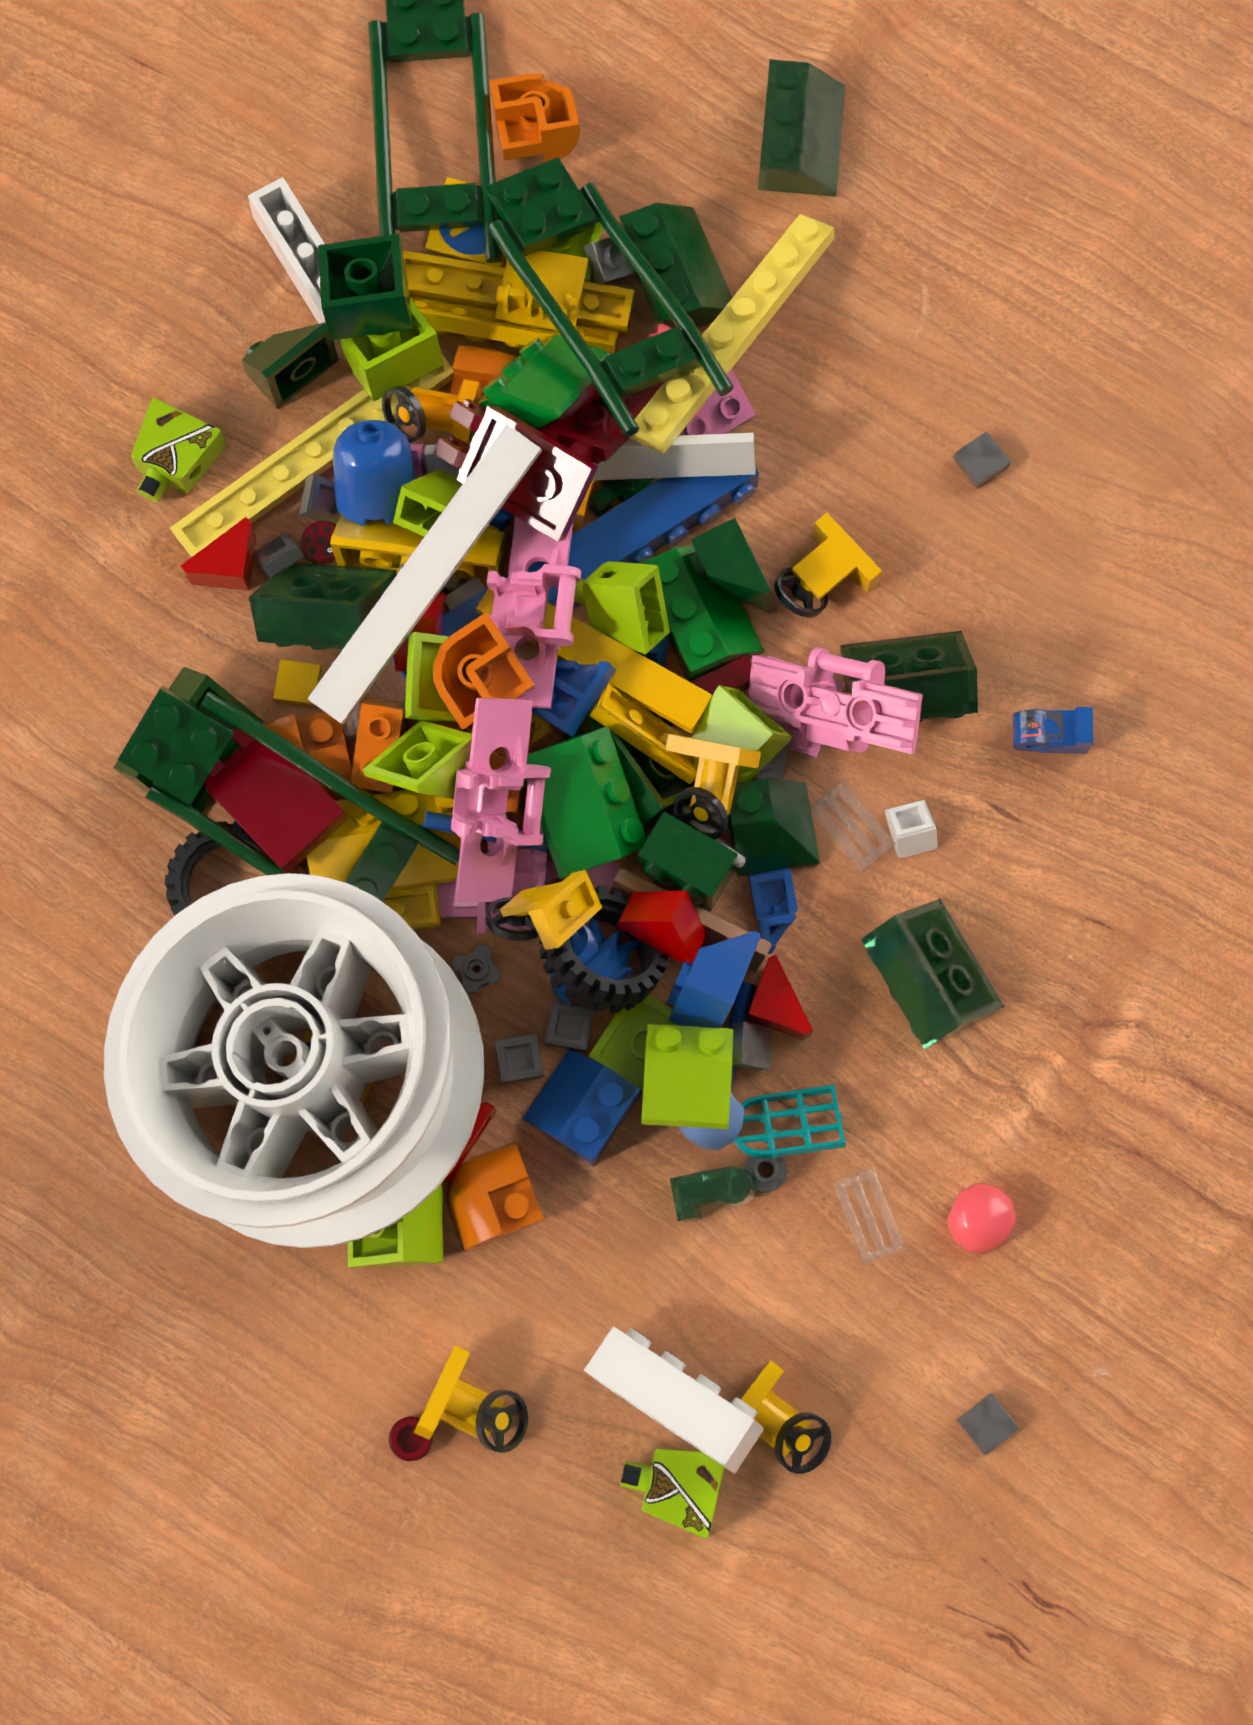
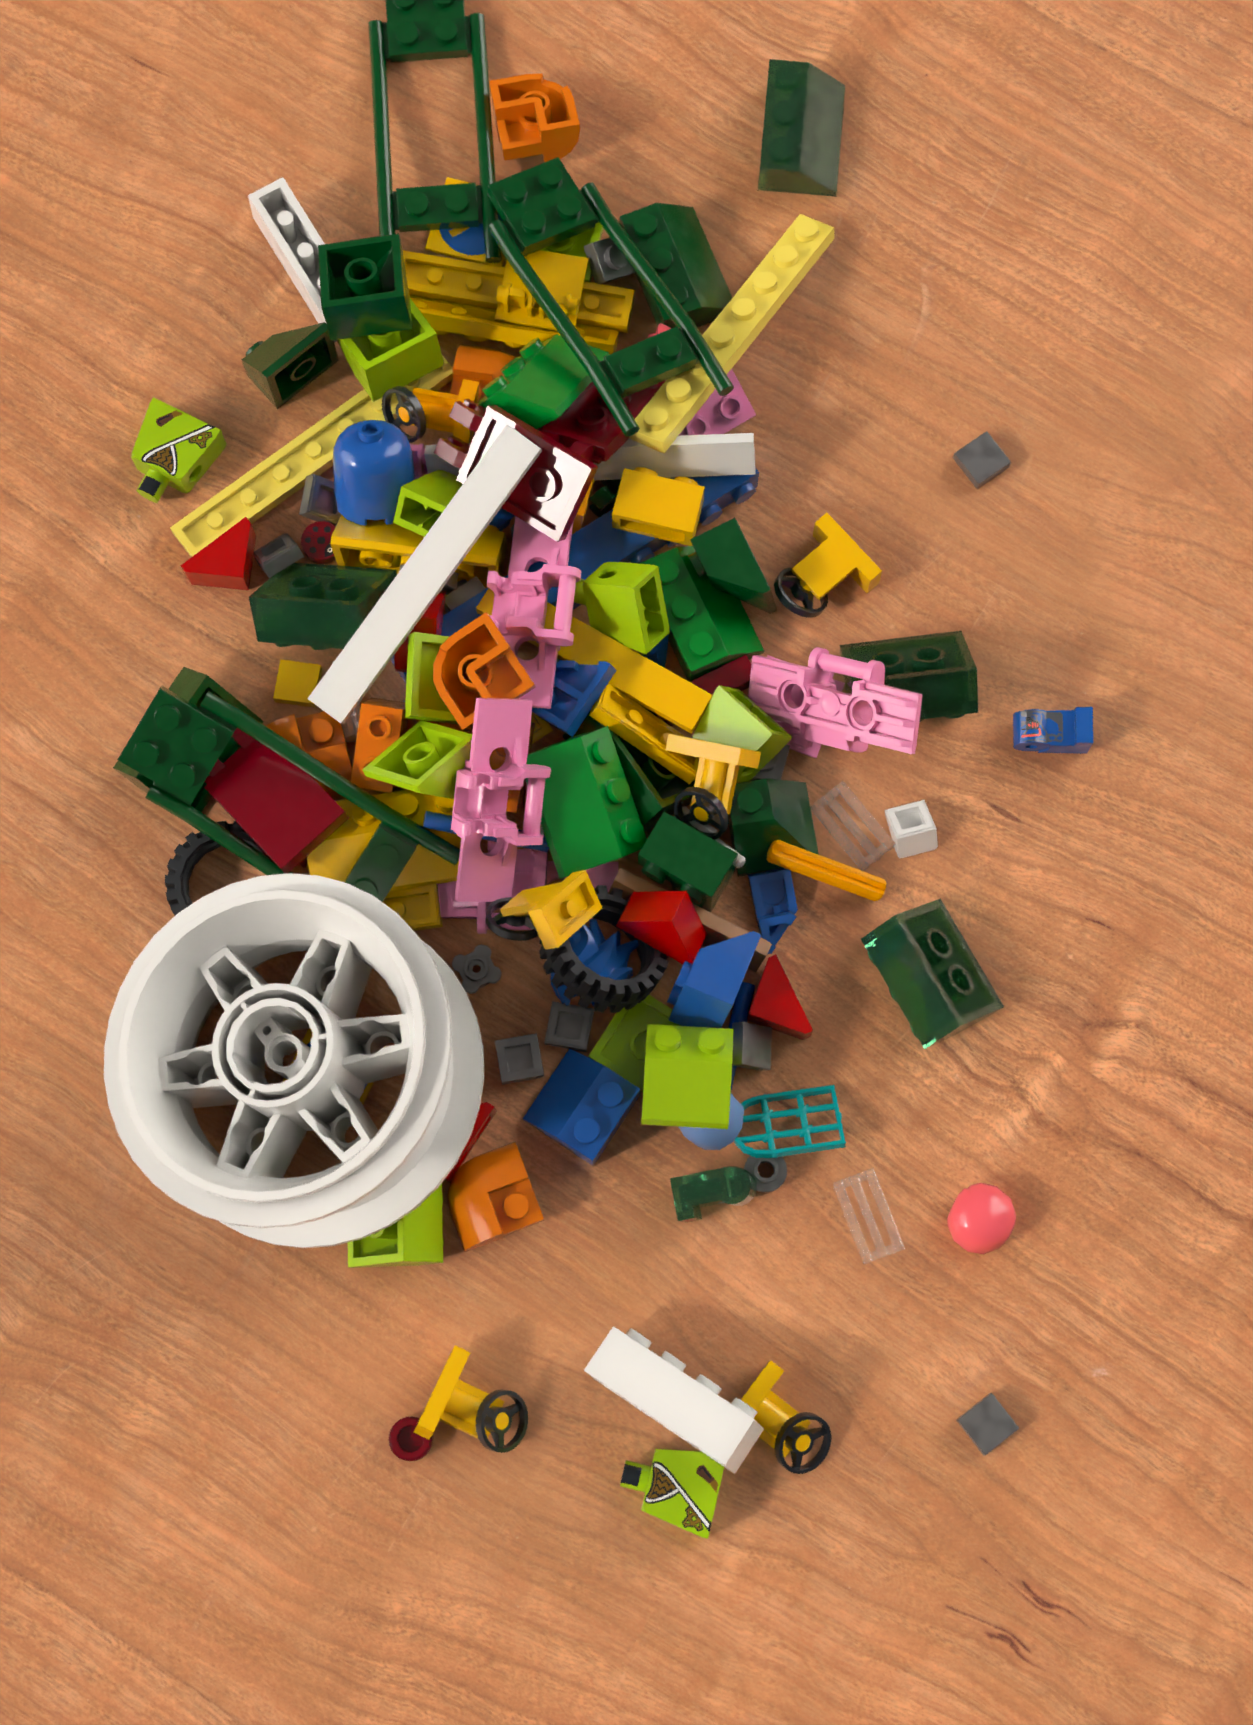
none -> yellow brick [612,467,705,546]
none -> light orange axle [767,840,887,901]

